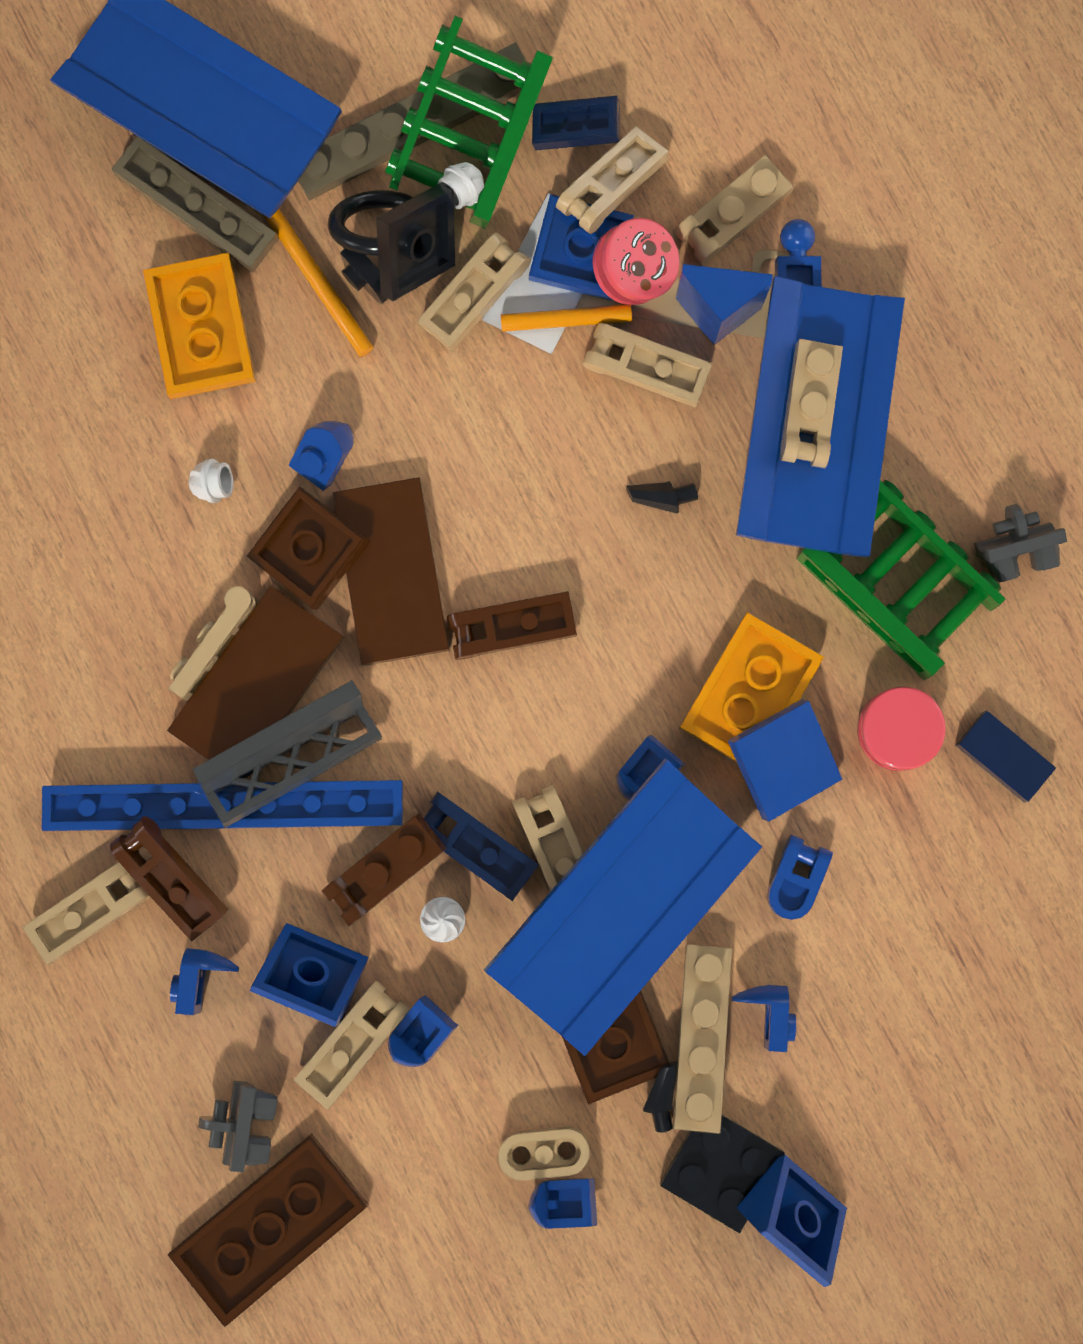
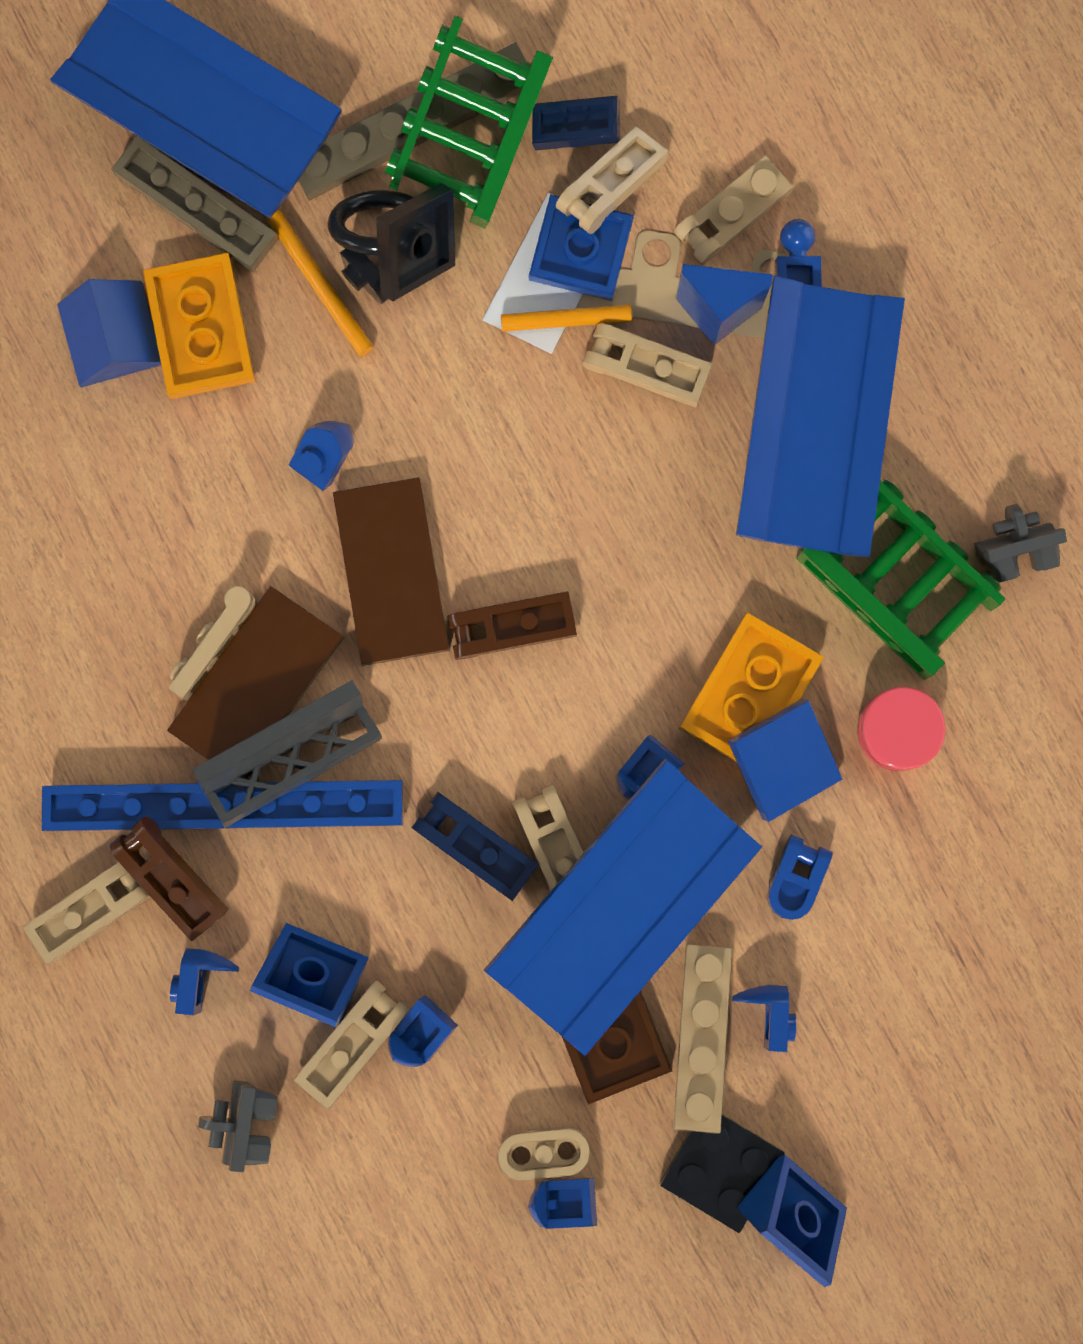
reddish brown tile [167,1133,369,1327] -> none
white plate [188,459,233,503] -> none
reddish brown tile [247,486,370,611] -> none
reddish brown plate [322,813,447,927] -> none
tan plate [417,232,531,352] -> none
white plate [420,897,465,942] -> none
white plate [438,162,484,209] -> none
coral head [593,218,680,305] -> none
black bar [626,481,698,514] -> none
black bar [643,1061,678,1133] -> none
tan plate [780,339,843,468] -> none
dark blue tile [955,710,1056,803] -> none
none -> blue slope [57,279,161,388]

